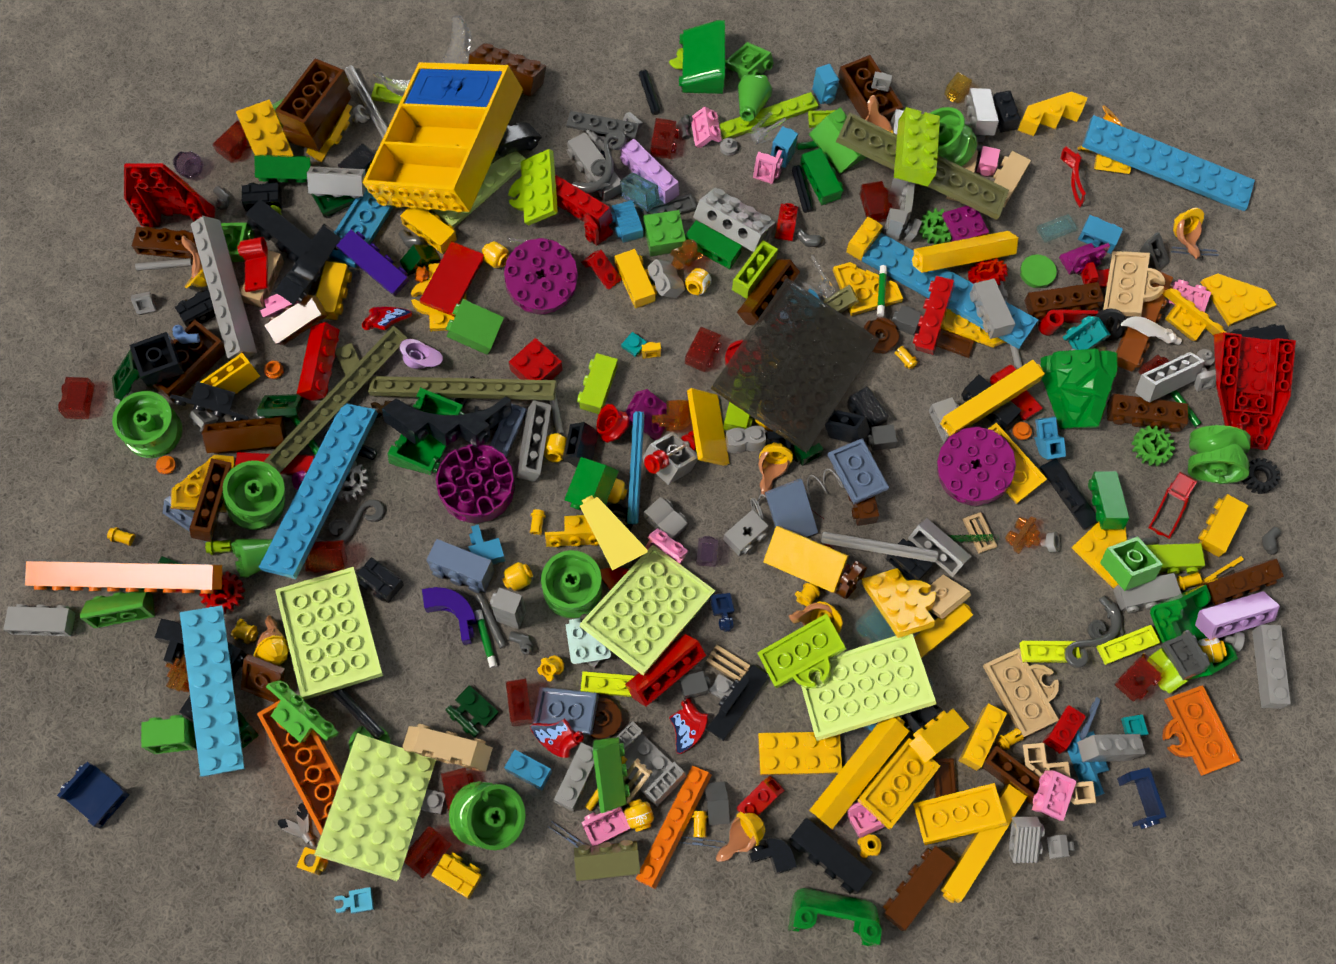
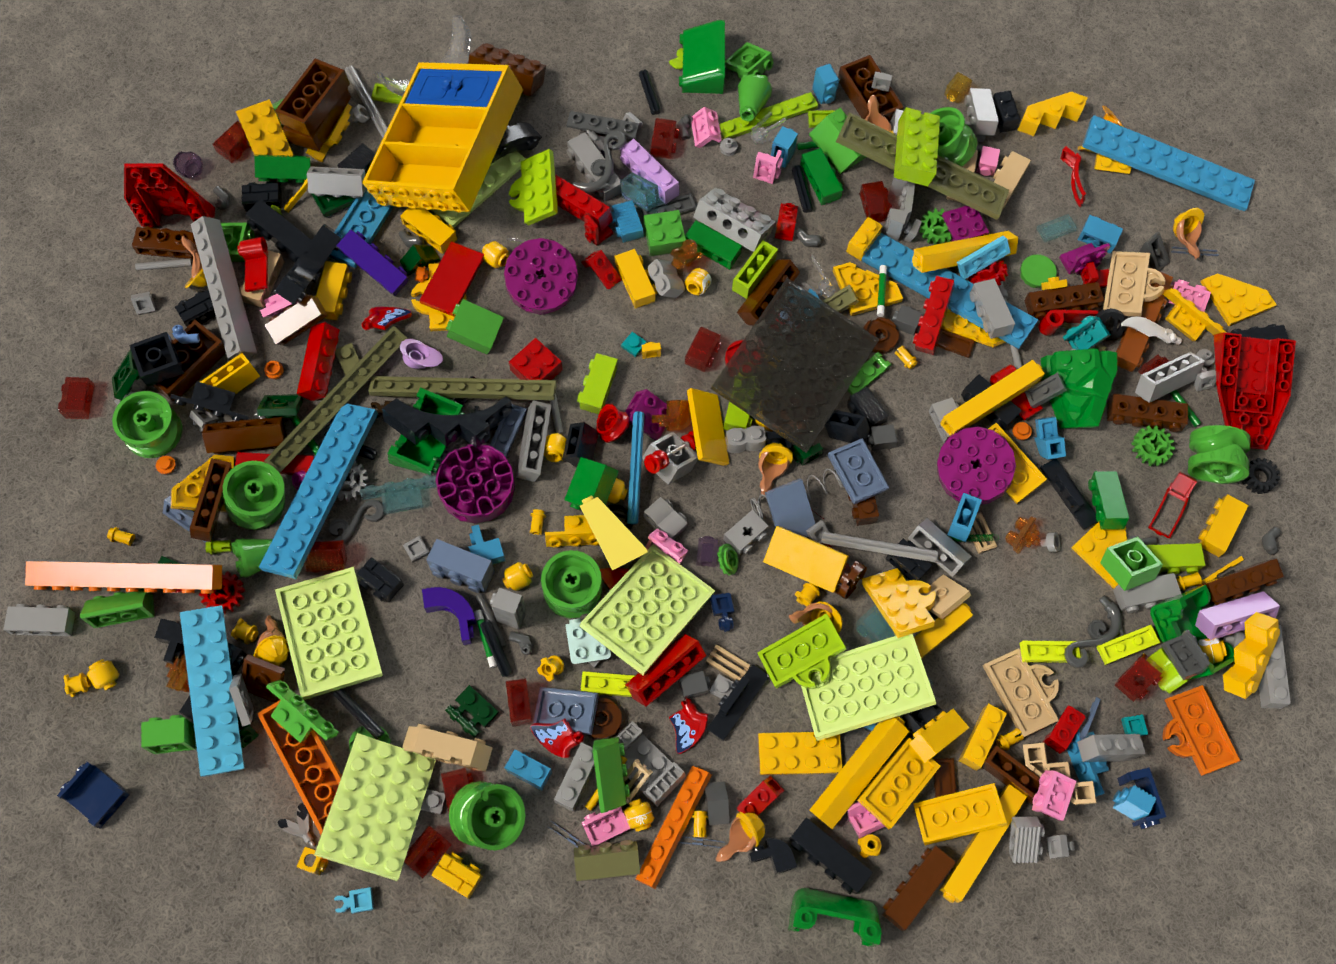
none -> yellow brick [64,672,91,697]
none -> yellow head [87,659,119,691]
none -> light grey tile [229,674,254,726]
none -> yellow piece [284,179,308,213]
none -> clear light blue bracket [360,475,437,514]
none -> light grey tile [403,535,430,563]
none -> black axle [480,620,513,677]
none -> bright green gear [717,544,739,575]
none -> light grey tile [806,520,830,544]
none -> bright green plate [841,351,892,395]
none -> dark azure brick [947,493,982,542]
none -> medium azure plate [957,236,1011,279]
none -> dark grey plate [1024,373,1067,408]
none -> yellow plate [1041,277,1067,290]
none -> dark azure brick [1113,785,1156,821]
none -> yellow brick [1223,612,1280,699]

